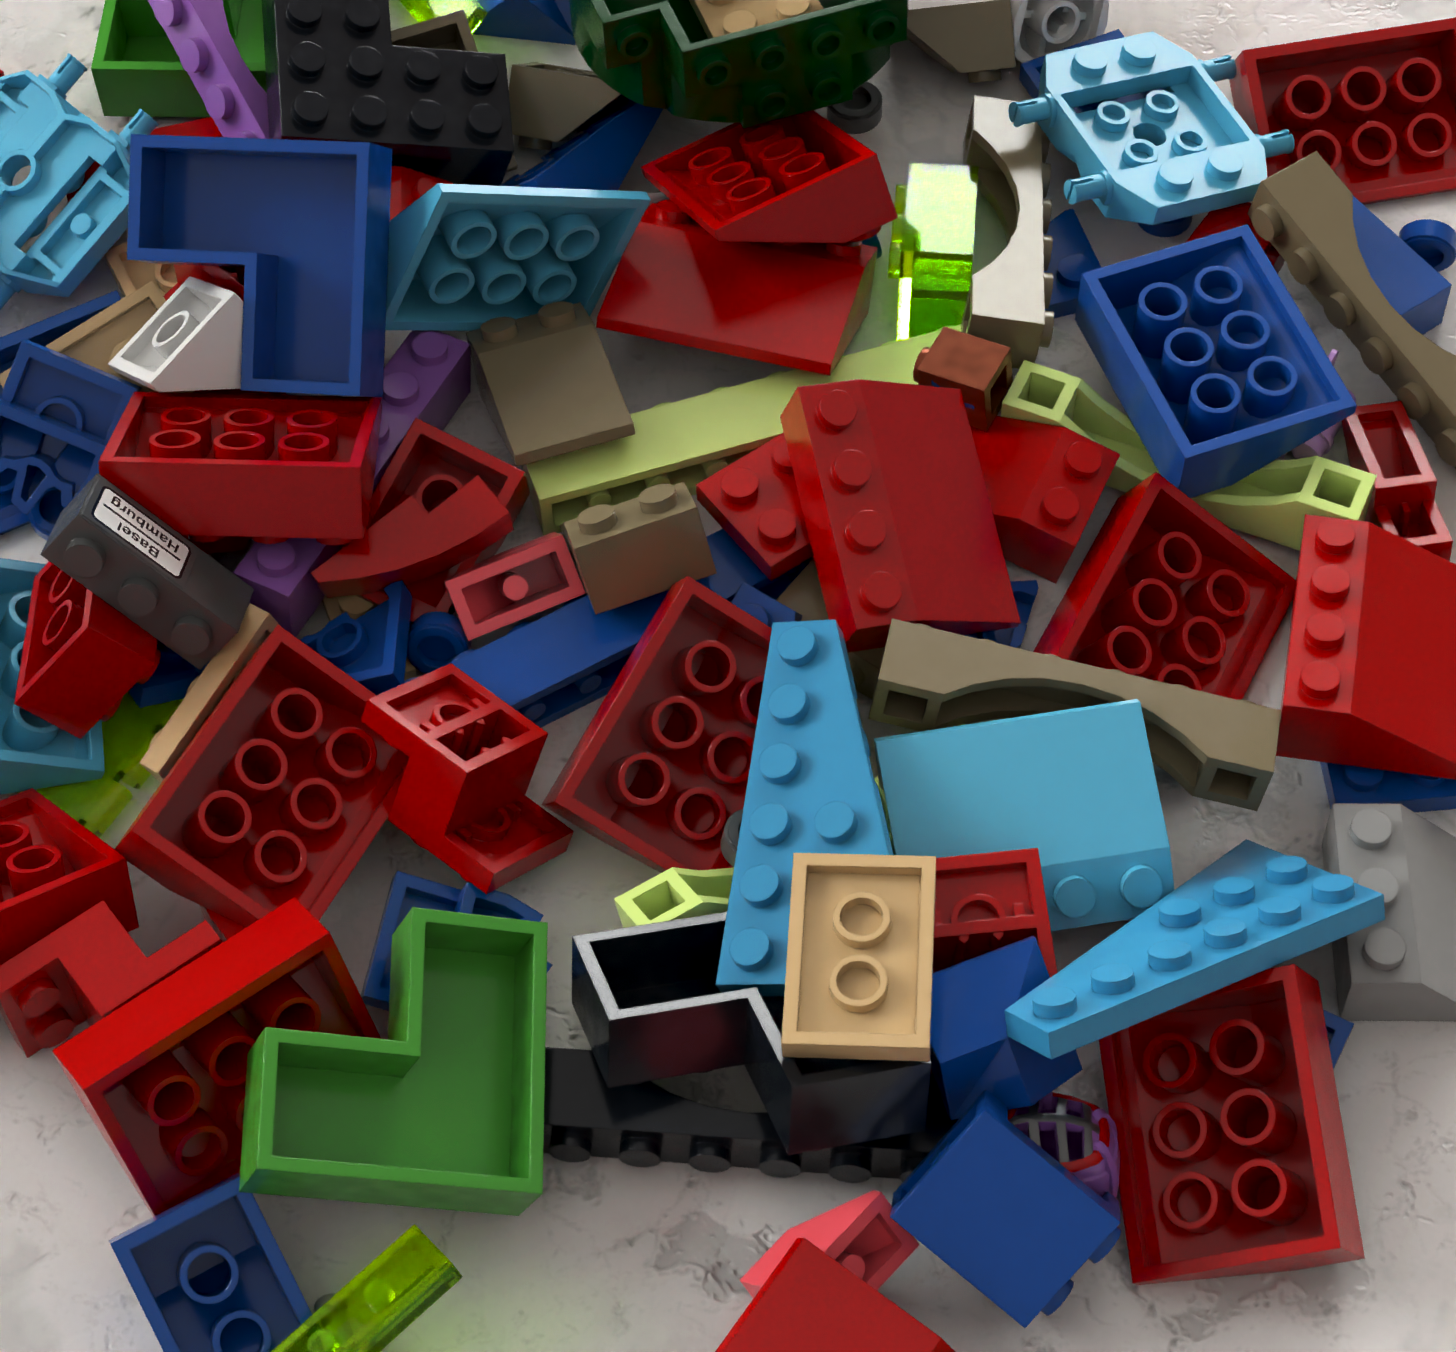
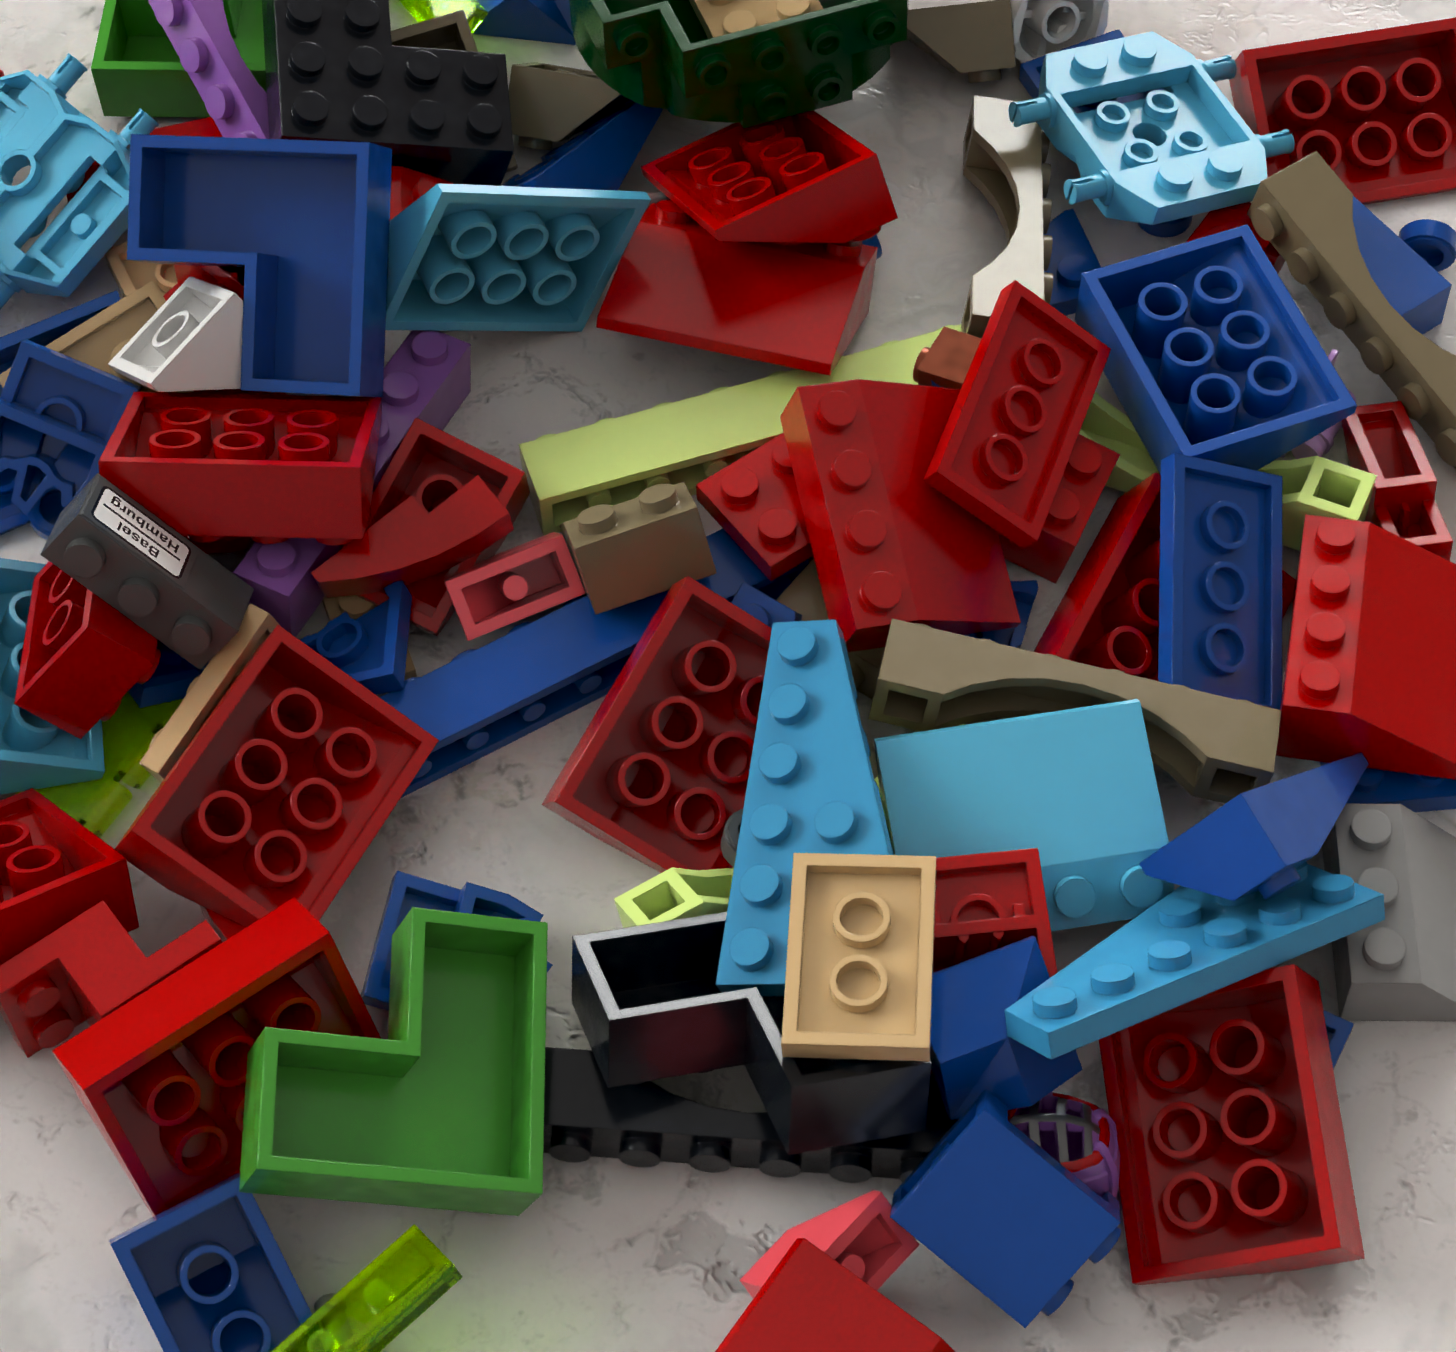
red bracket [360,663,574,894] -> none
blue tile [407,611,471,674] -> none
dark tan slope [466,301,635,466] -> none
dark grey tile [827,82,882,134] -> none
clear neon green wedge [888,163,979,341] -> none
none -> red plate [923,280,1111,549]
none -> blue wedge [1139,752,1369,901]
none -> blue plate [1158,453,1283,710]

